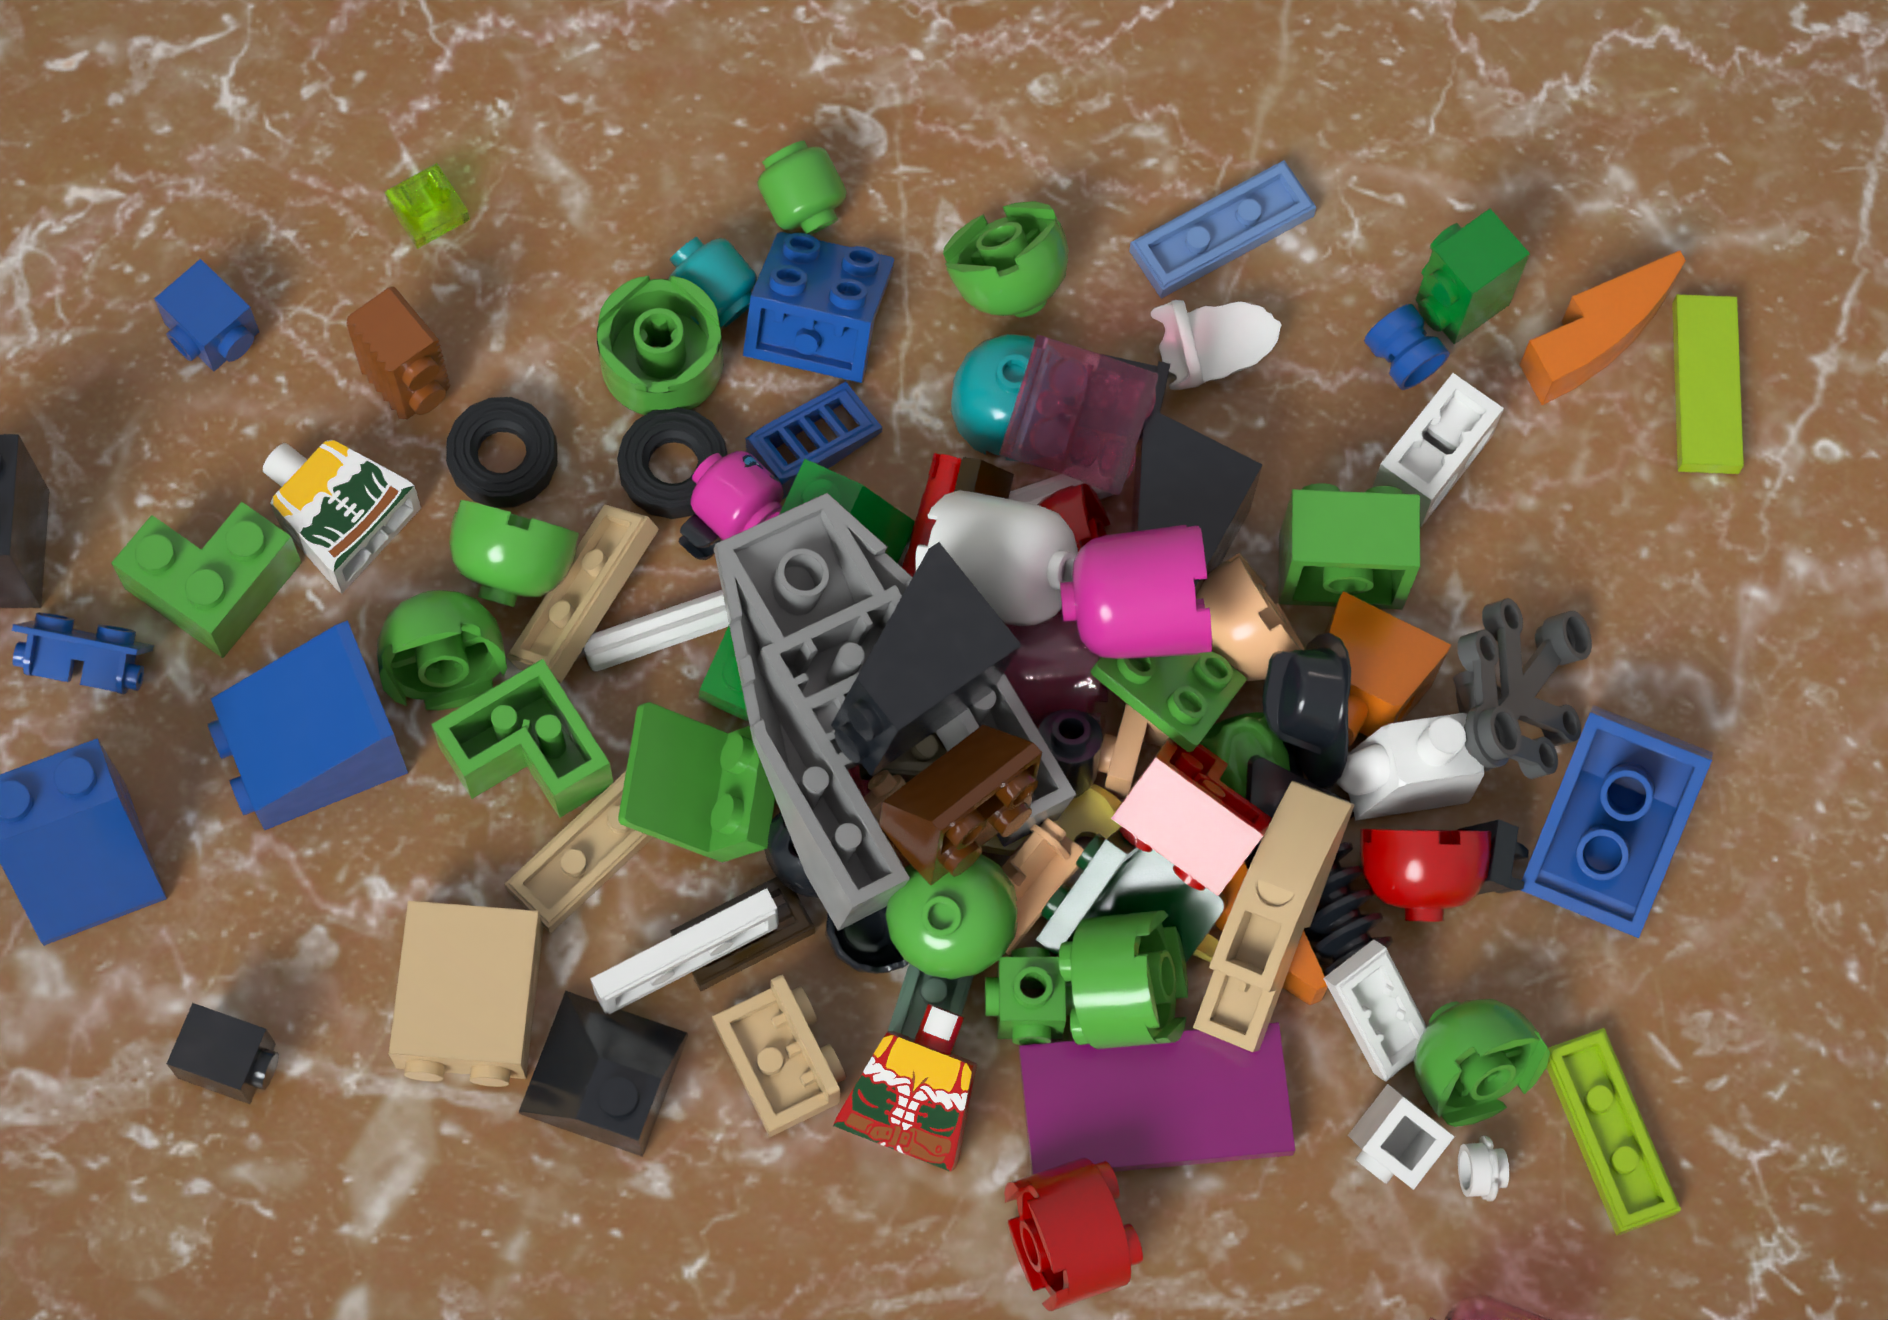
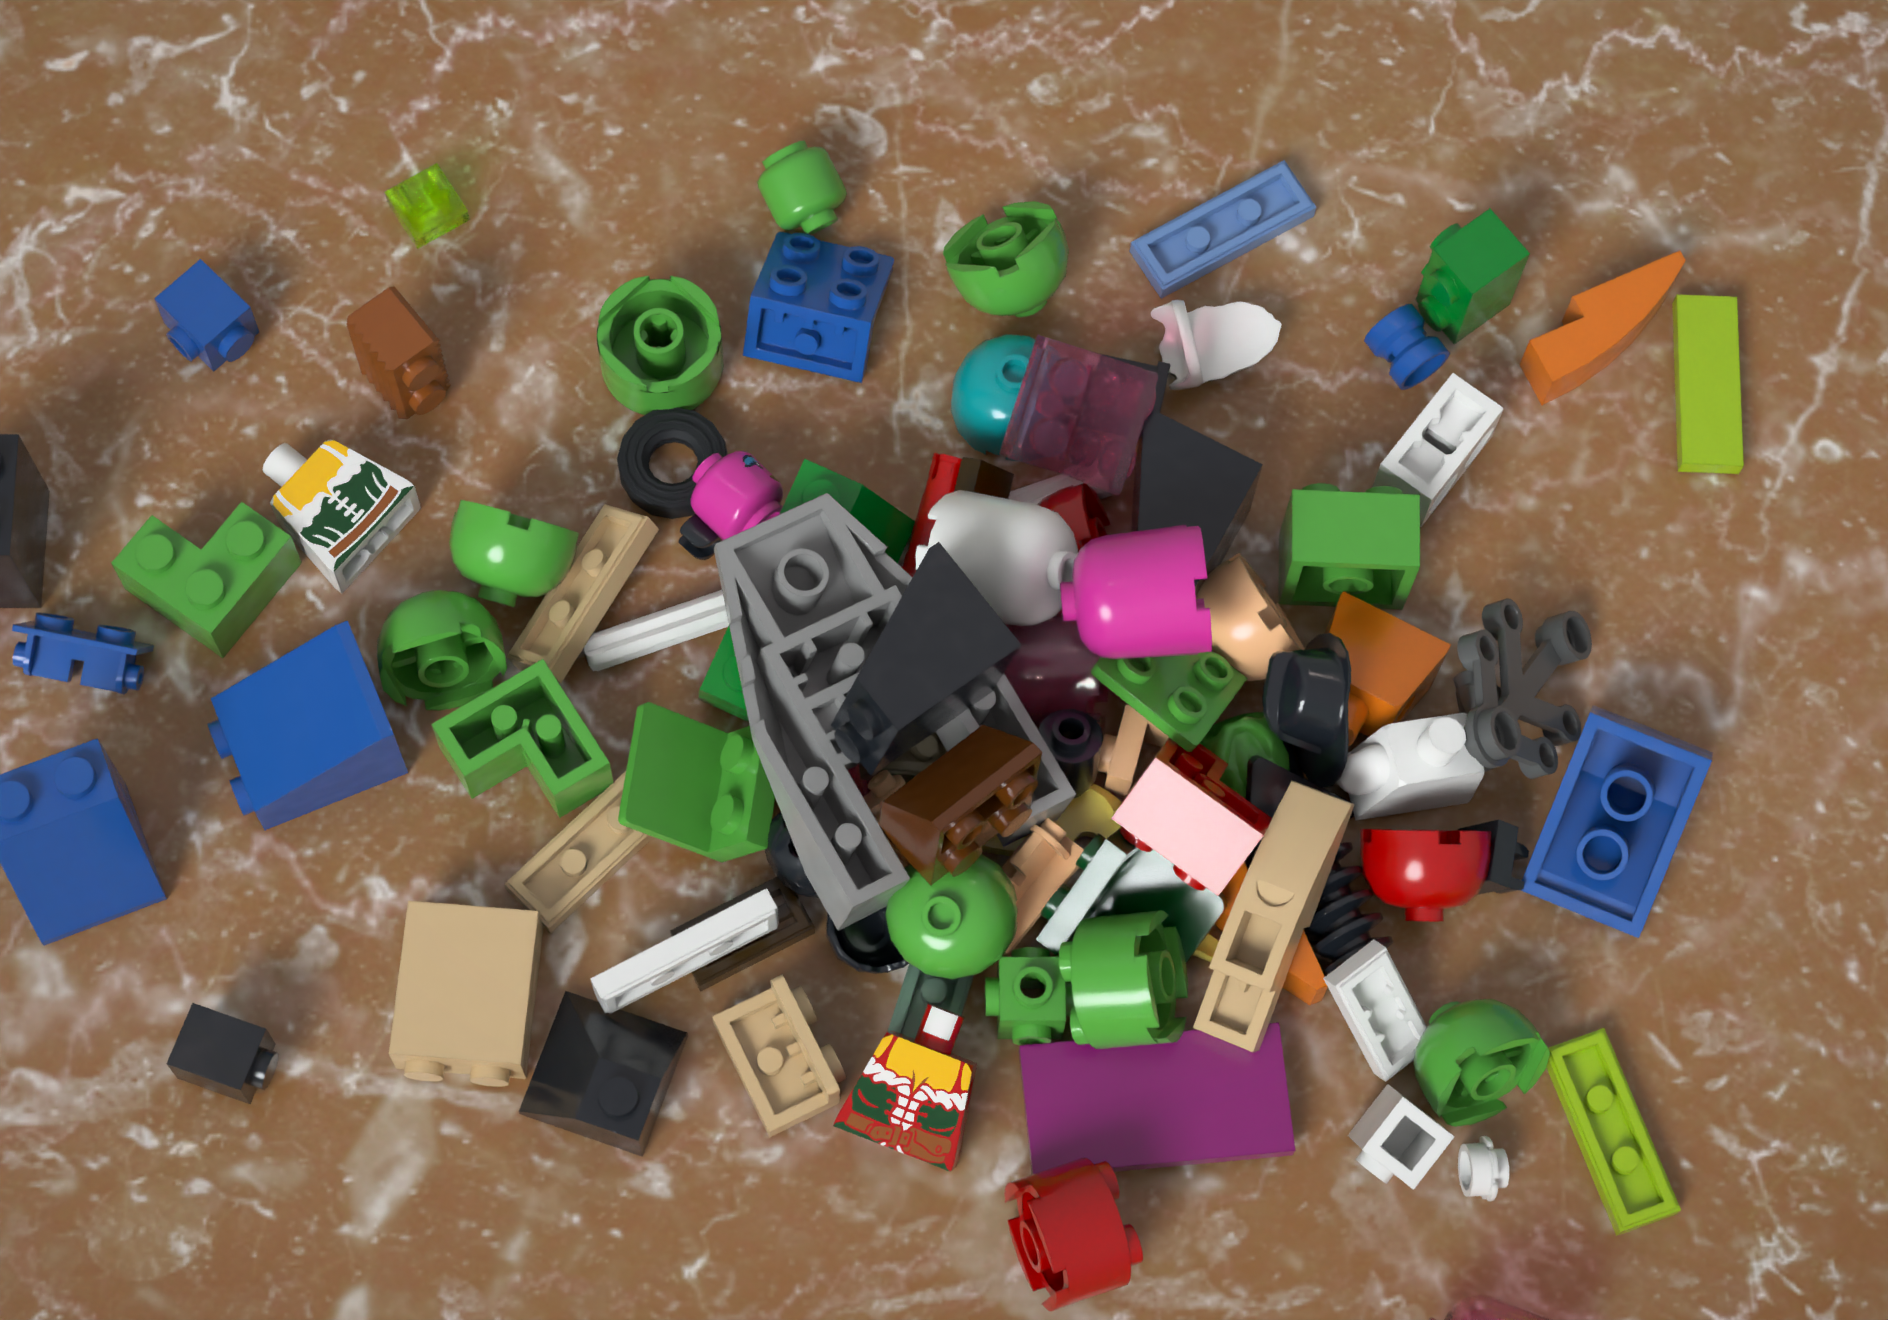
black tyre [446,397,558,508] -> none
teal head [668,237,757,330] -> none
blue slope [745,382,882,500] -> none

